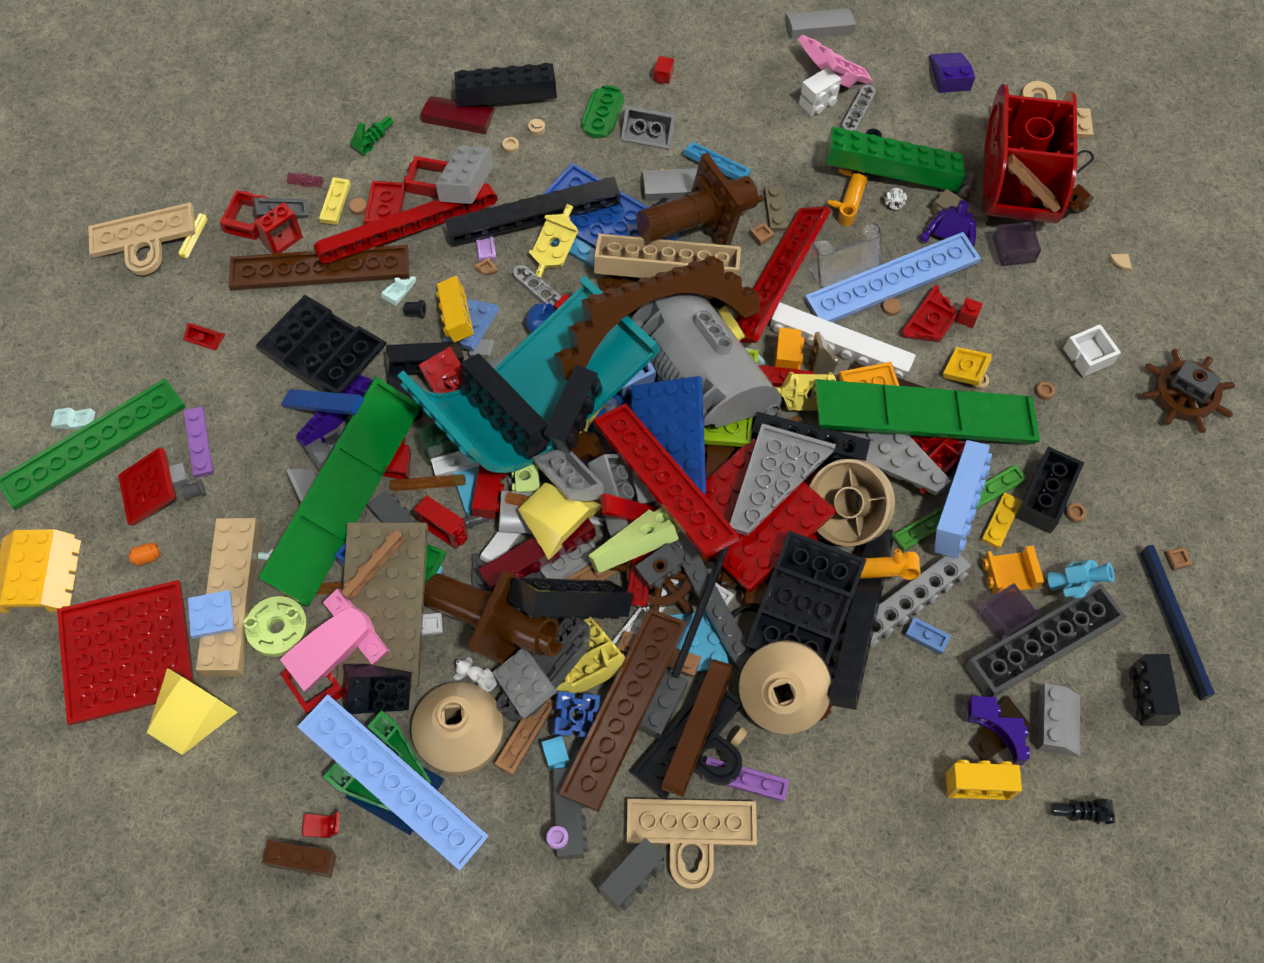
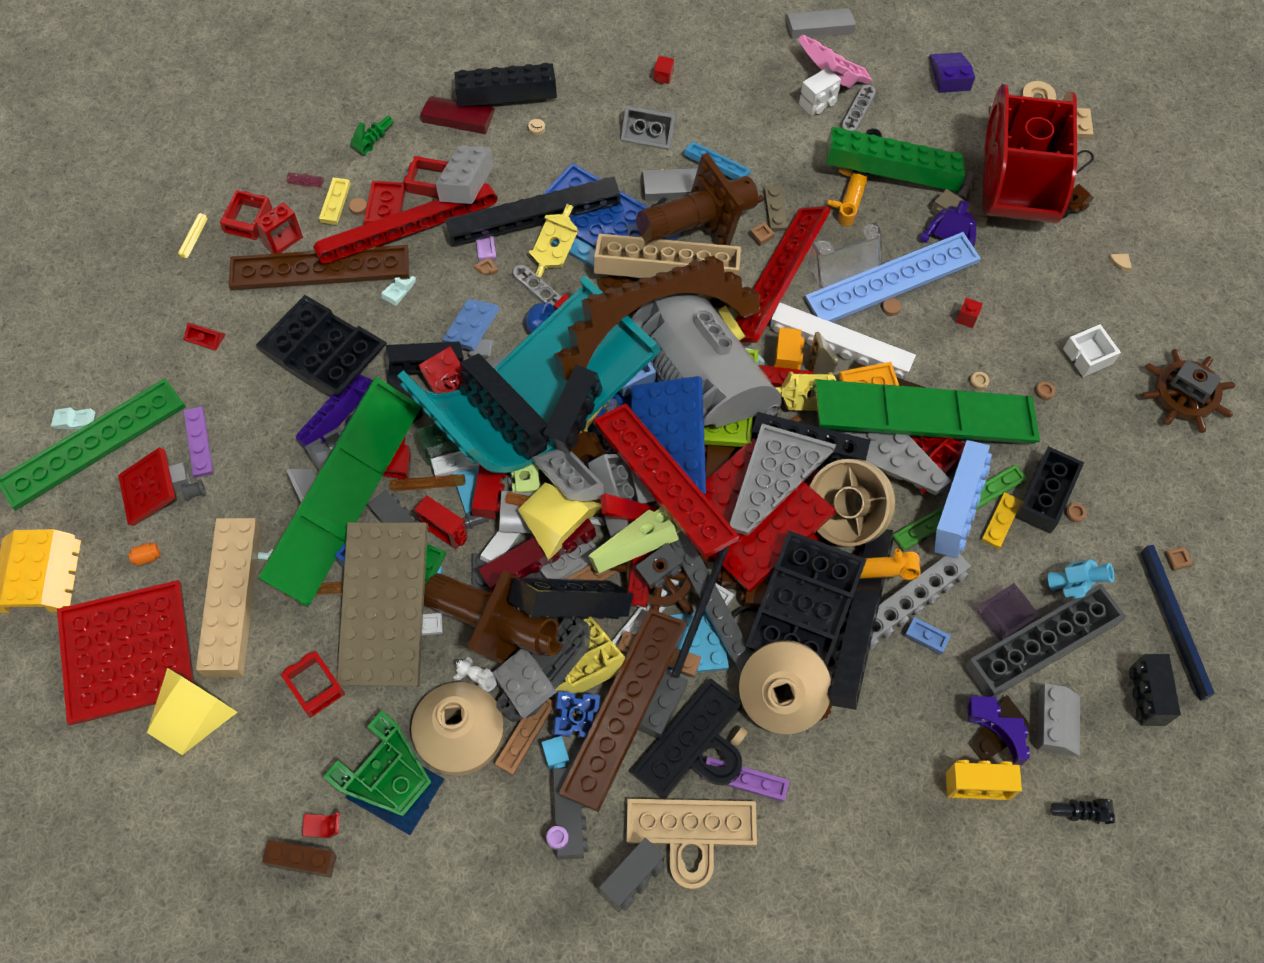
tan plate [88,202,196,275] -> none
light blue plate [188,590,235,639] -> none
yellowish green piece [244,596,308,657] -> none
dark grey plate [253,198,308,218] -> none
bright pink slope [280,589,390,691] -> none
blue tile [281,389,364,415] -> none
light blue plate [297,695,488,871] -> none
medium nougat plate [341,530,407,600] -> none
black slope [342,664,412,714] -> none
black bush [404,300,426,318] -> none
yellow brick [436,276,474,343] -> none
tan tile [502,137,519,153] -> none
green tile [582,85,624,139] -> none
reddish brown beam [662,659,733,797] -> none
white gear [885,188,907,210] -> none
red wing [900,285,959,342] -> none
yellow plate [943,347,992,386] -> none
light orange panel [982,545,1044,594] -> none
clear purple piece [993,221,1041,266] -> none
medium nougat plate [1007,153,1060,213] -> none

